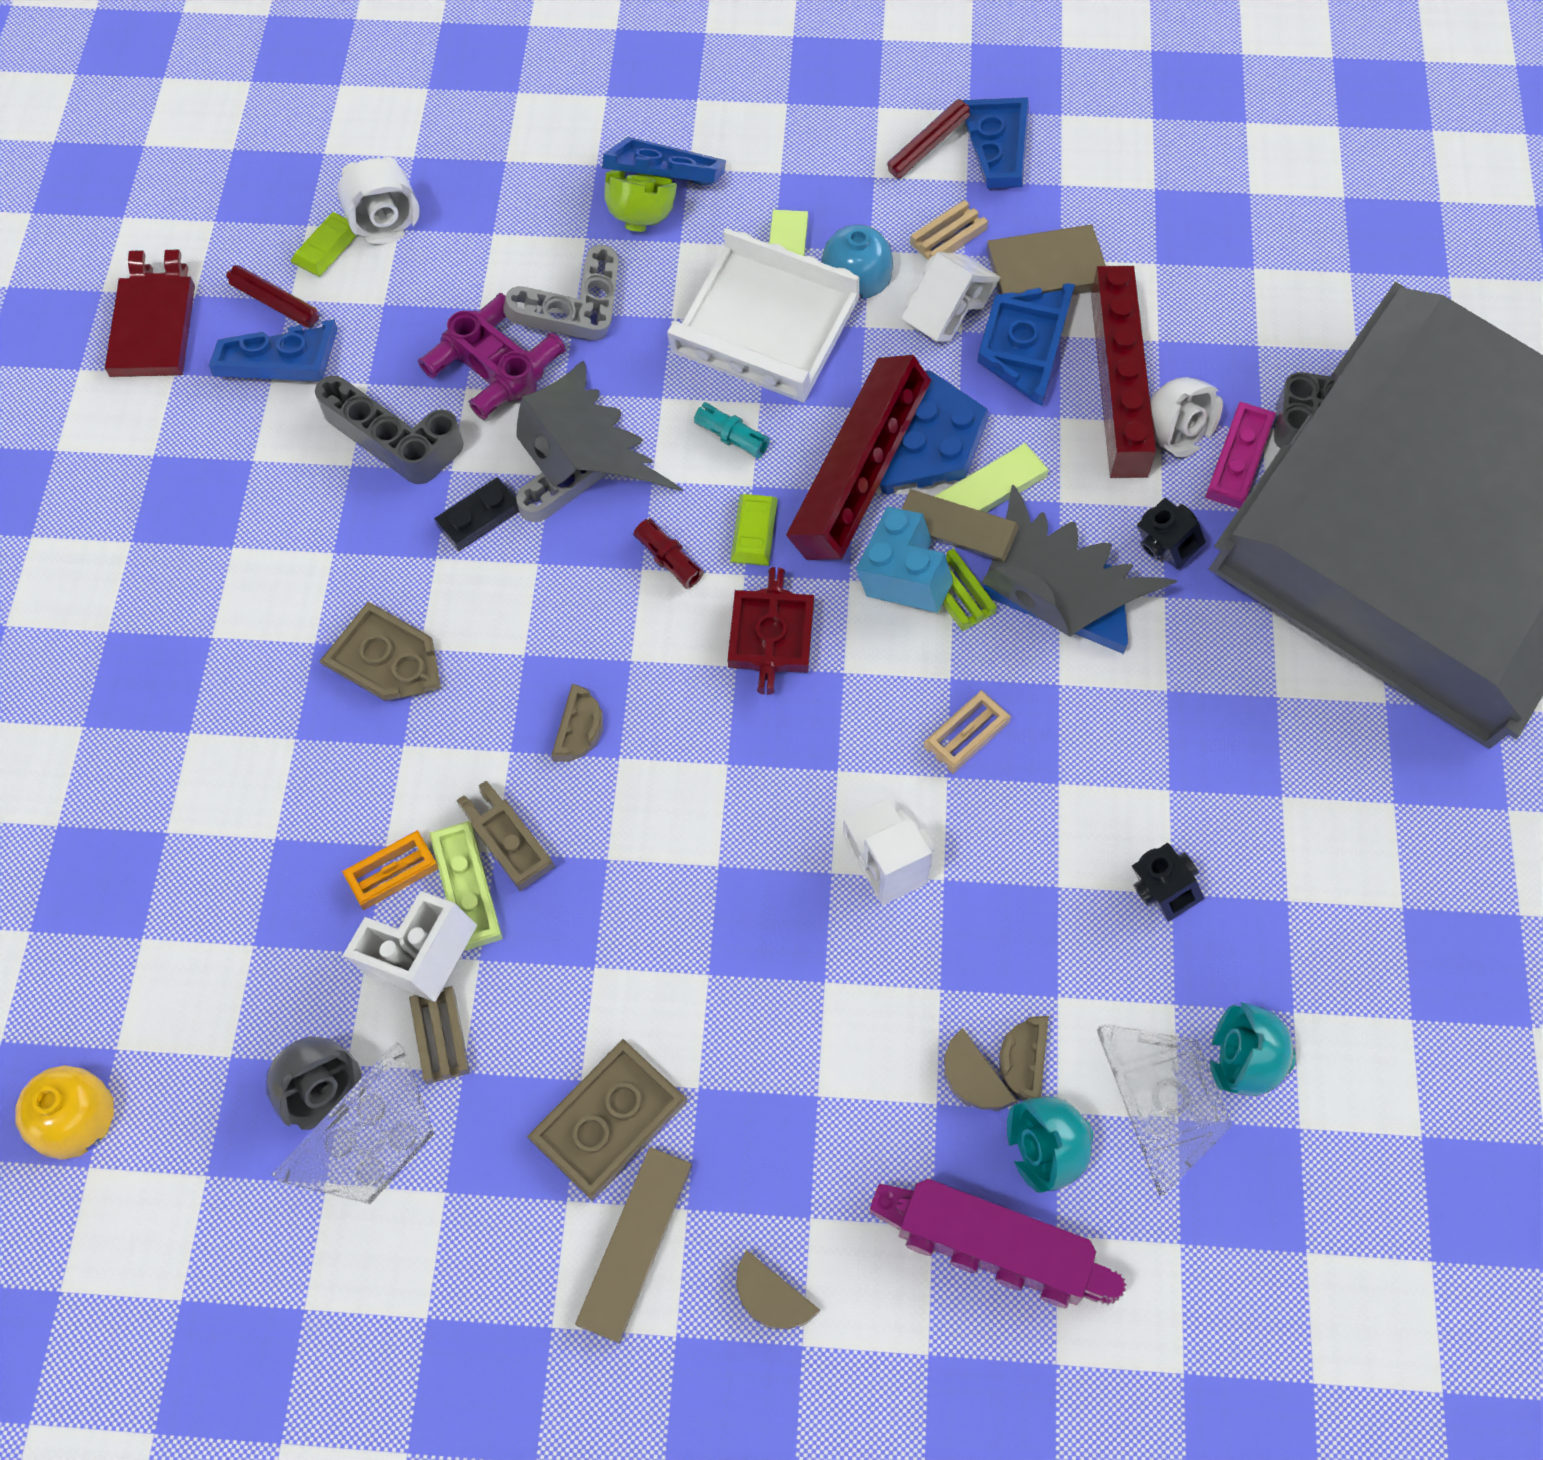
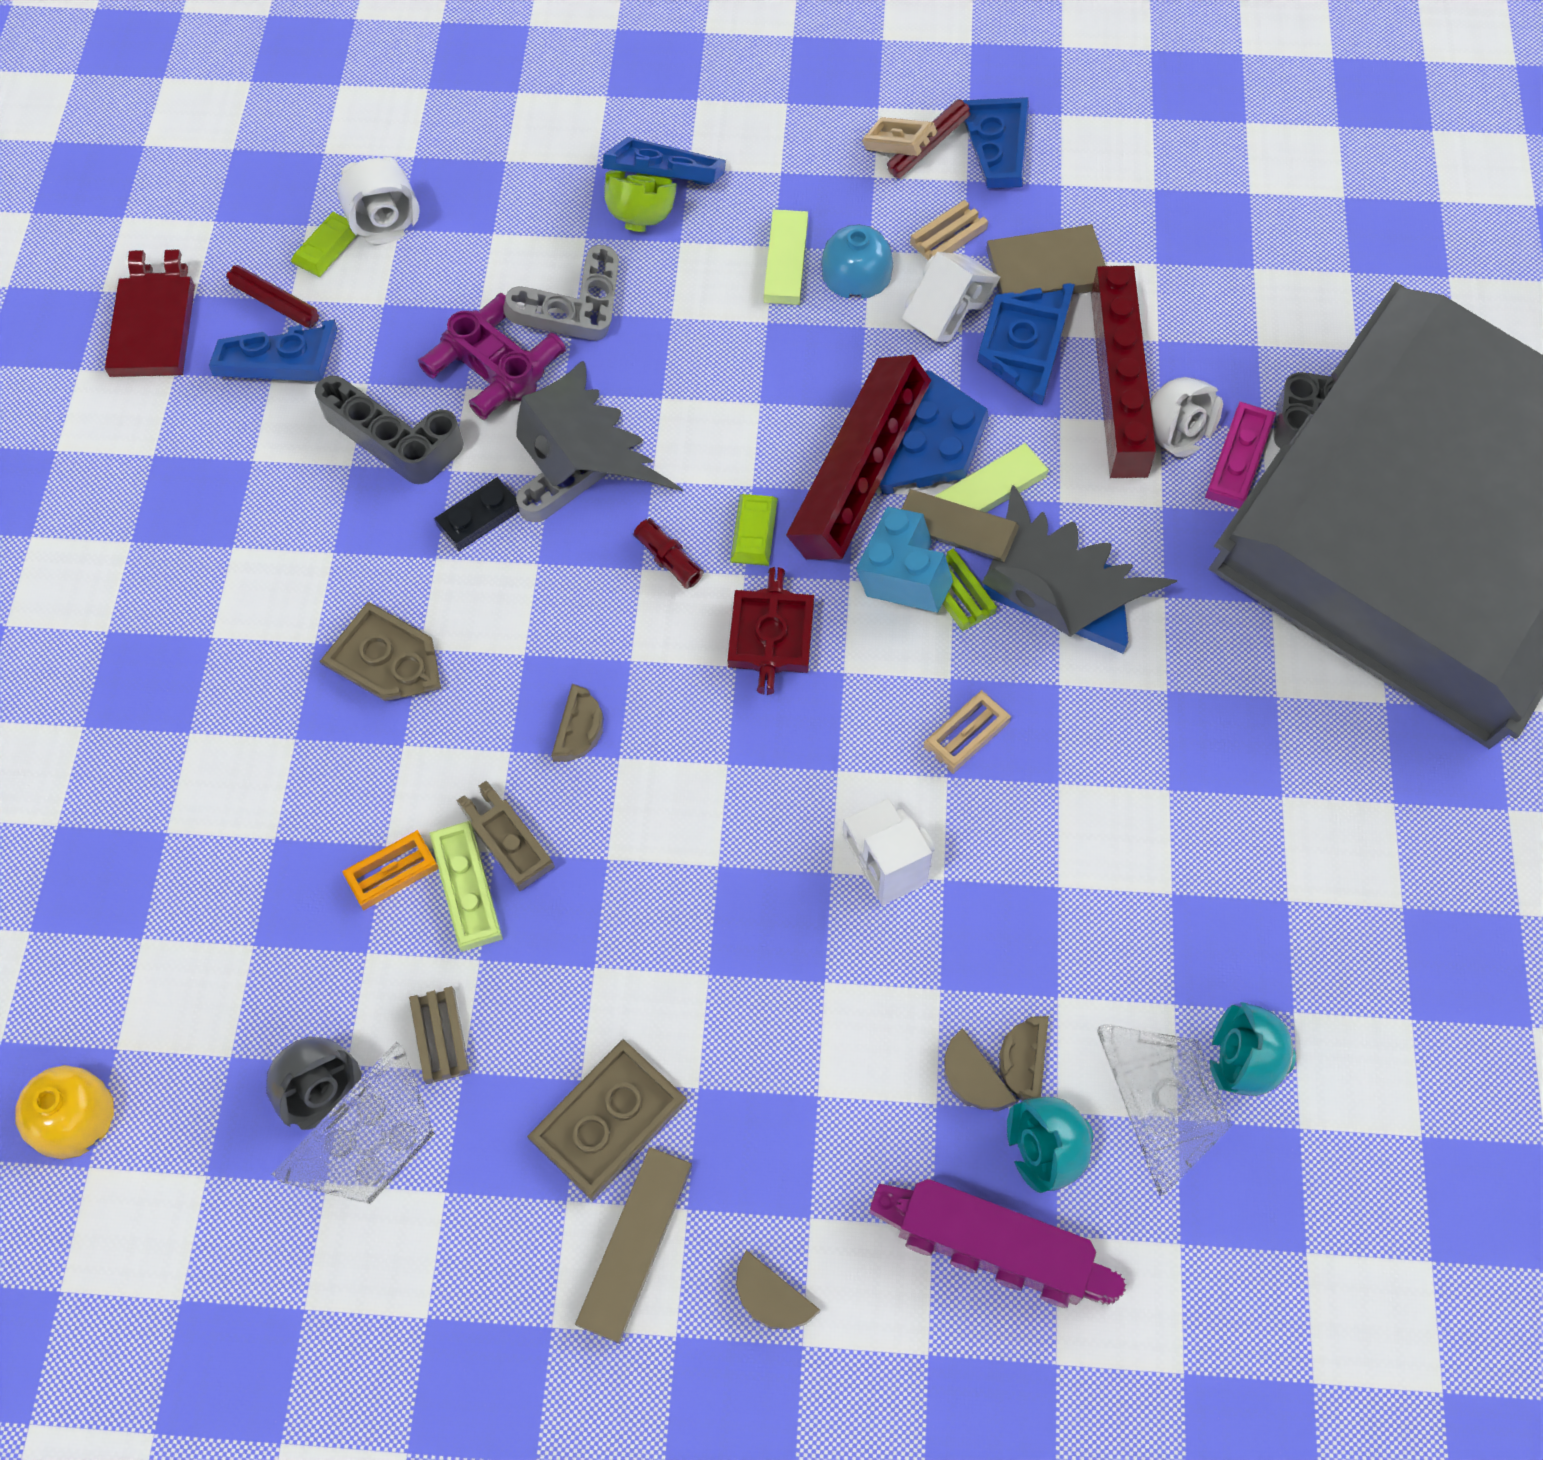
white brick [343,891,477,1002] -> none
white panel [667,228,860,403] -> none
teal pin [694,402,770,459] -> none
black brick [1132,843,1205,922] -> none
black brick [1137,498,1206,569] -> none
none -> tan tile [862,117,937,156]

